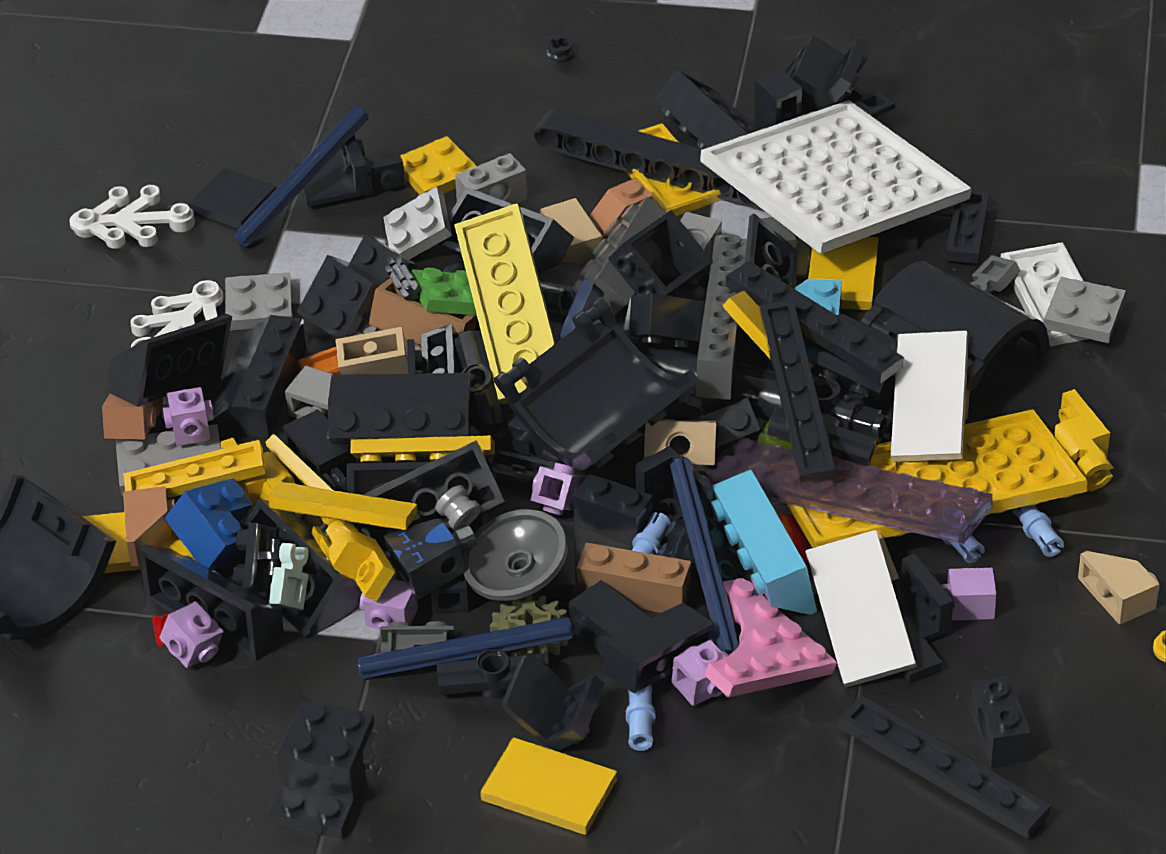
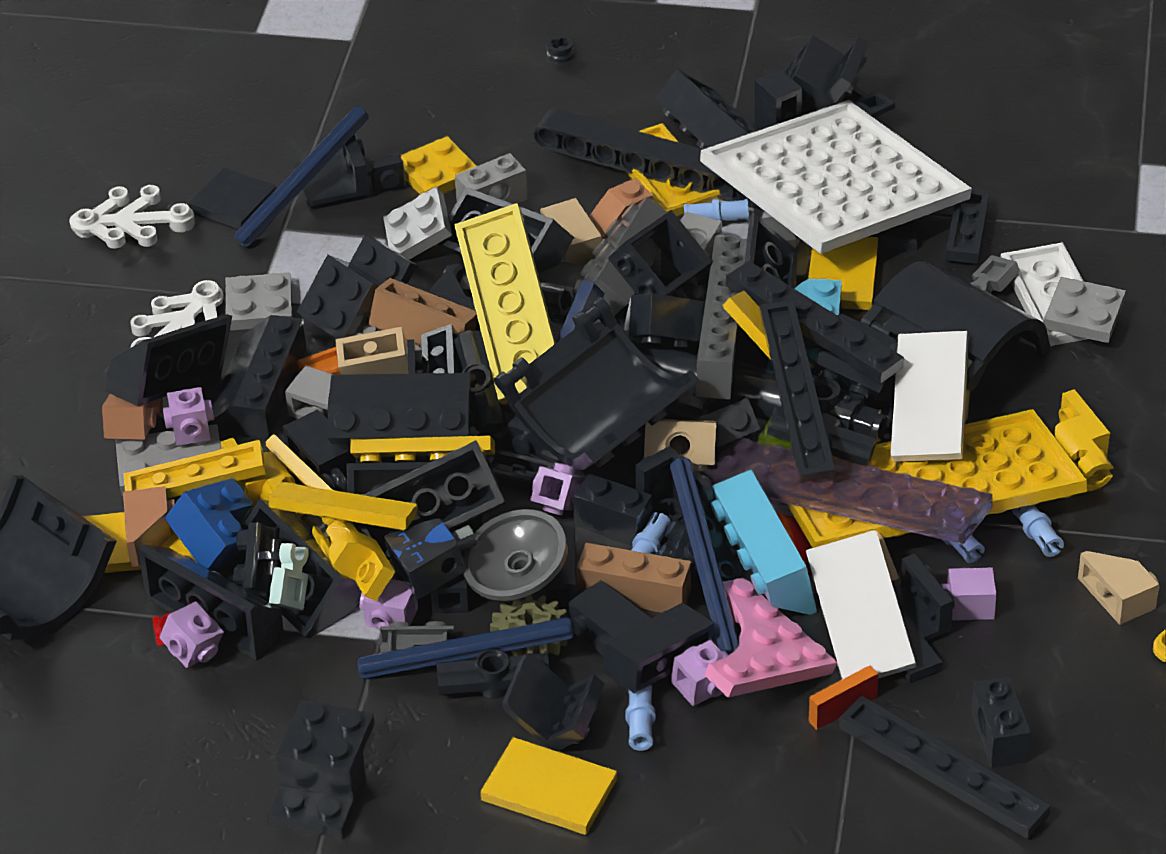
axle [385,256,421,301] -> none
bright green plate [411,268,477,315] -> none
light grey wheel [435,485,481,531] -> none
none -> light blue pin [684,199,749,221]
none -> tile [809,665,878,730]

